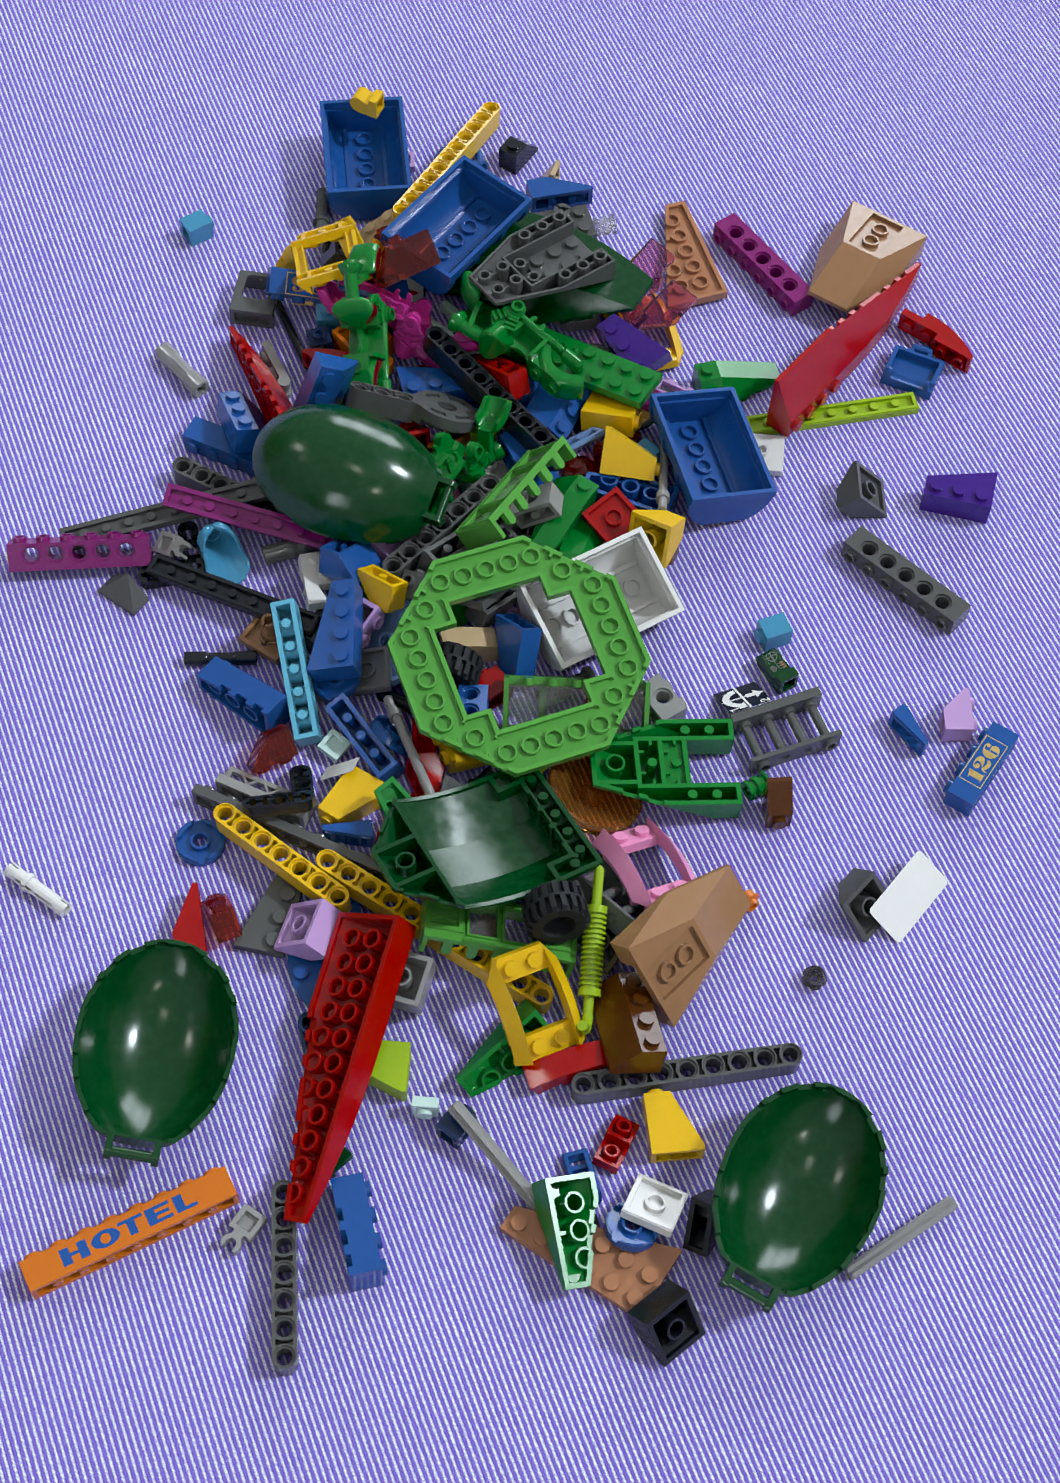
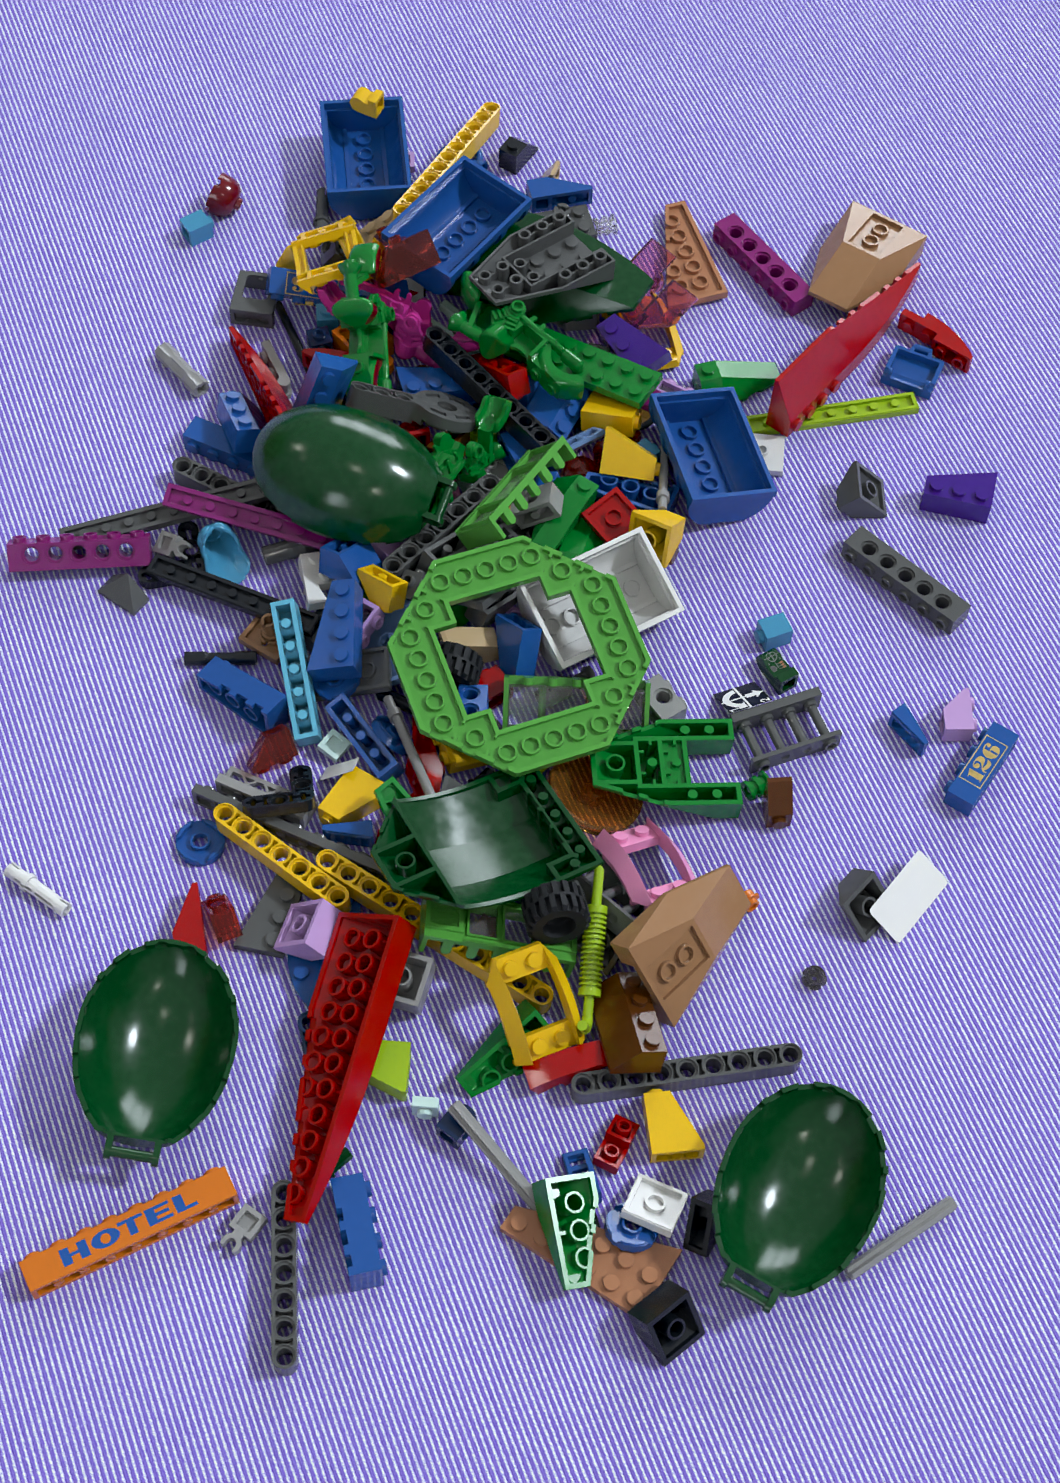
none -> dark red cylinder [205,172,243,216]

